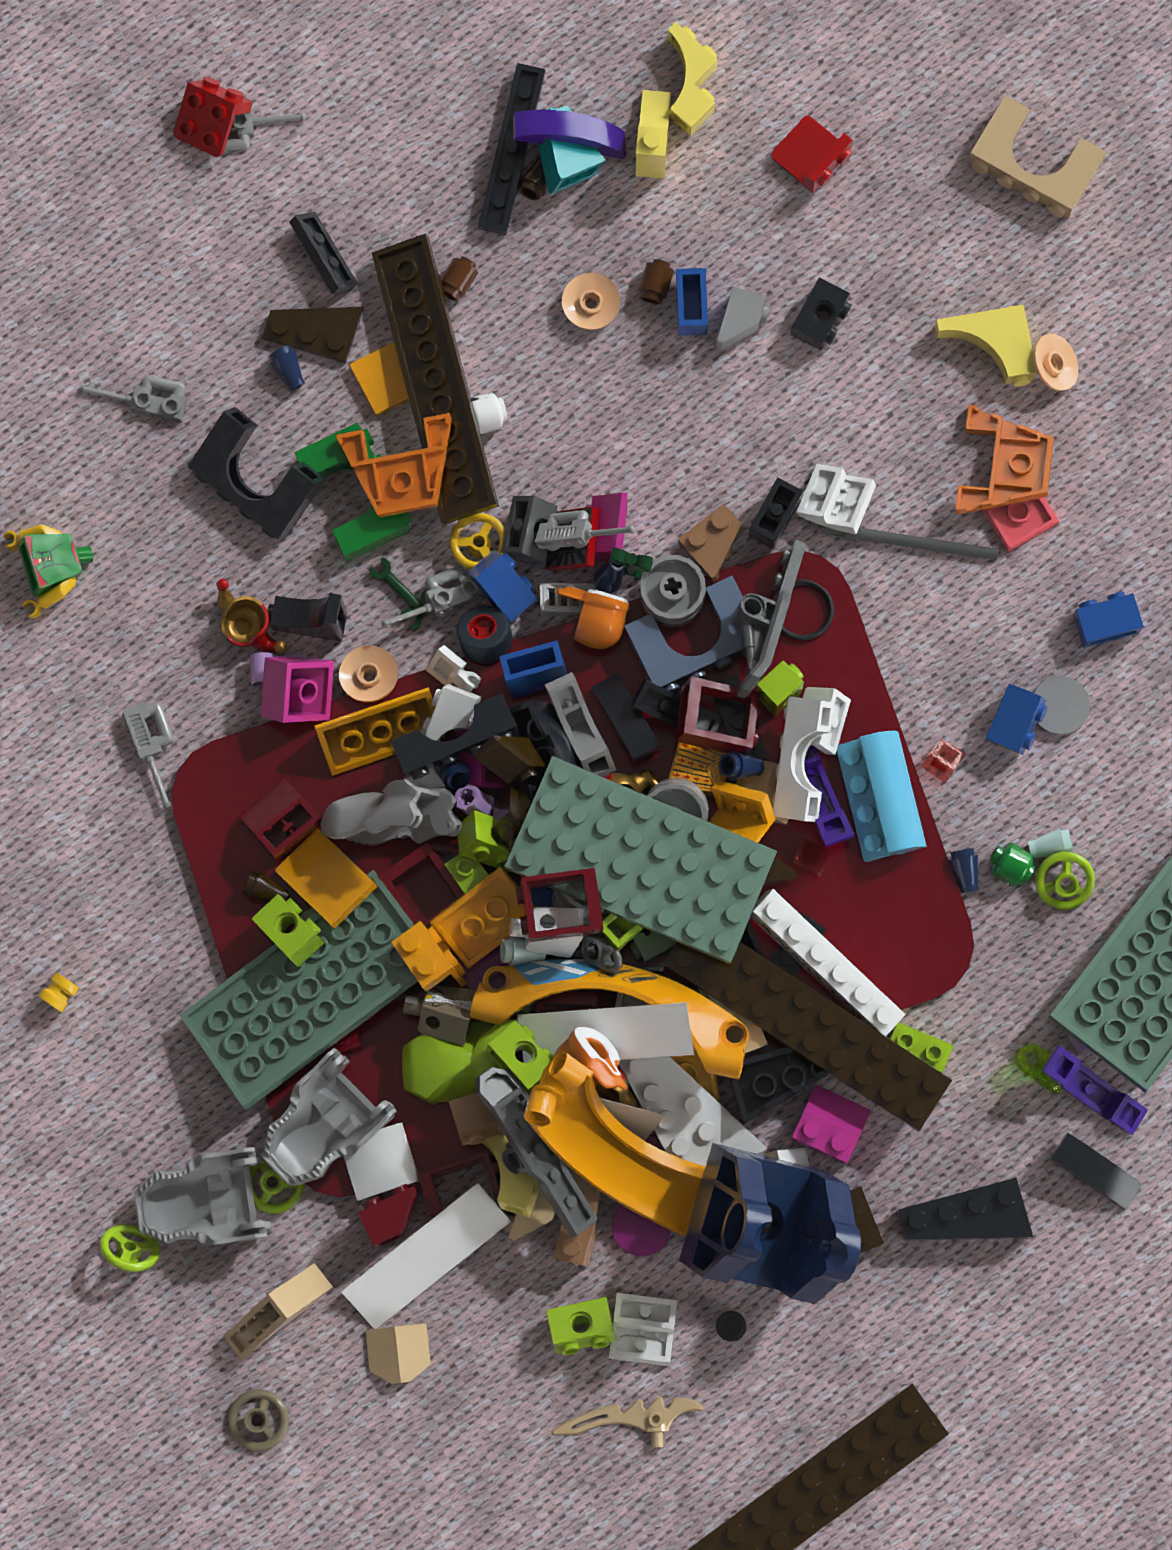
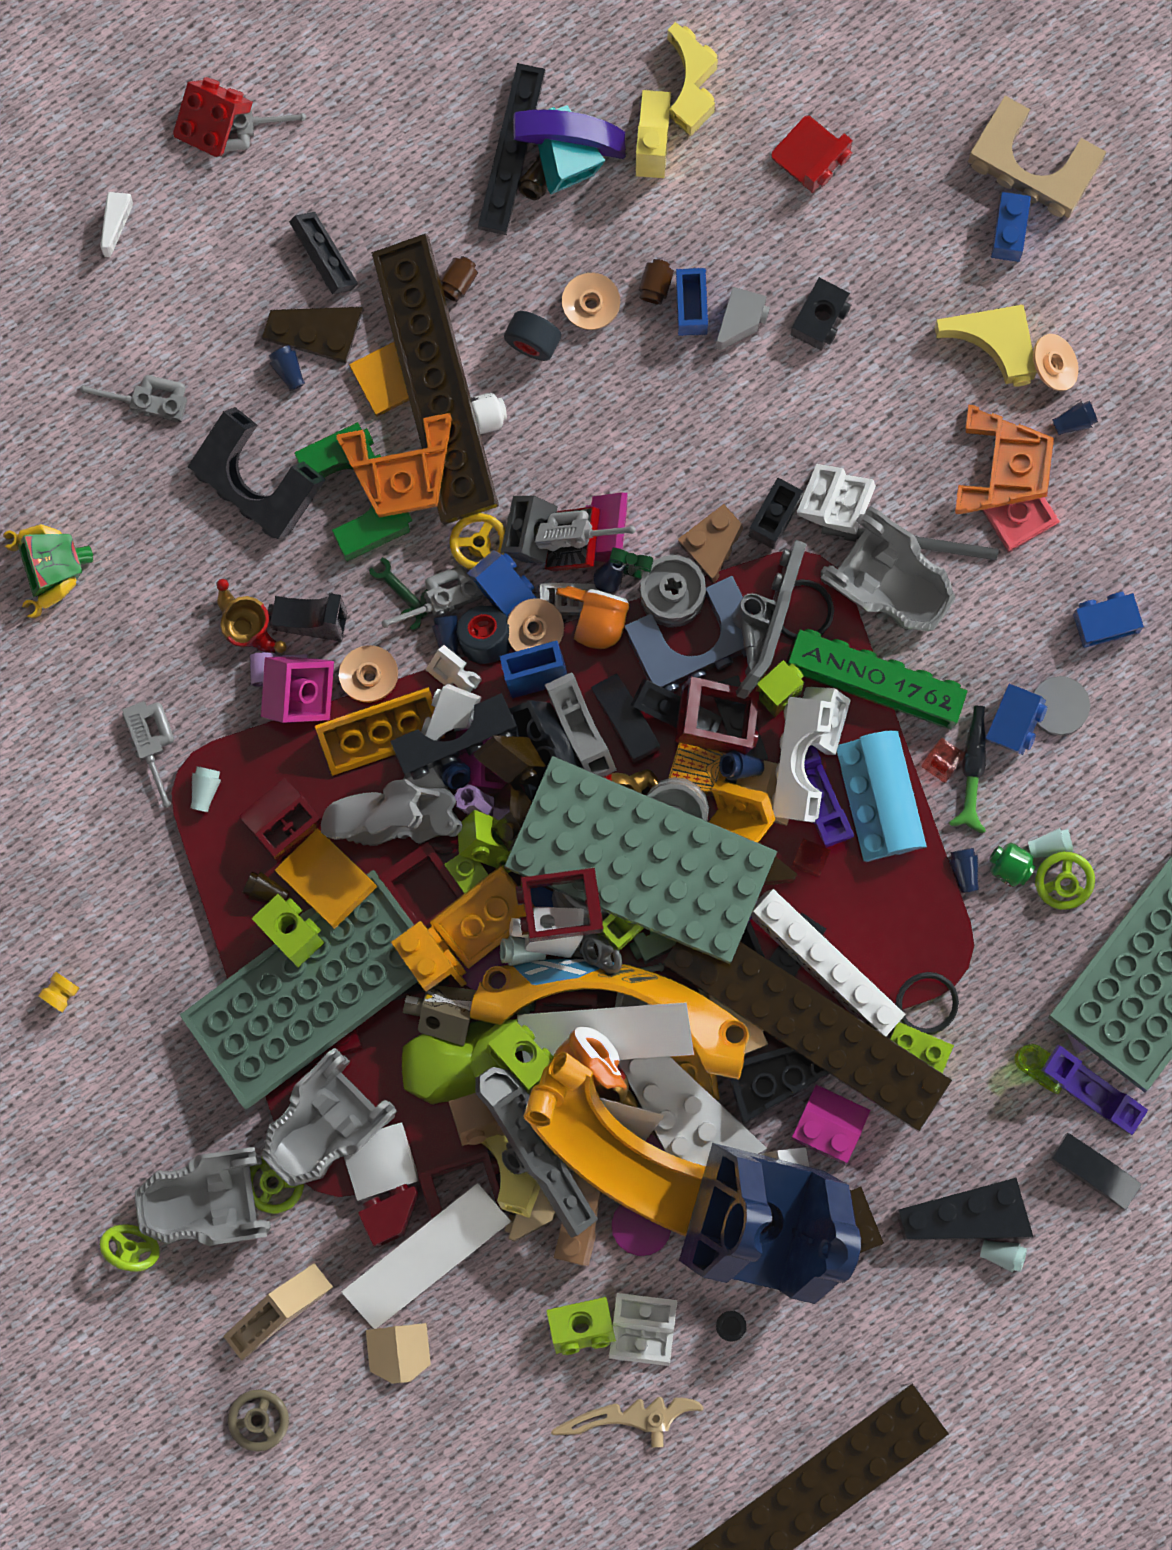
none -> white slope [100,192,133,257]
none -> light aqua cone [190,766,221,812]
none -> dark blue cone [432,616,459,656]
none -> black wheel [504,310,561,361]
none -> light nougat dish [507,598,564,652]
none -> green brick [786,629,968,730]
none -> light grey animal [820,506,956,631]
none -> black tyre [896,972,959,1034]
none -> black piece [949,705,986,833]
none -> light aqua cone [980,1240,1027,1273]
none -> blue brick [991,192,1031,262]
none -> dark blue cone [1052,401,1098,435]

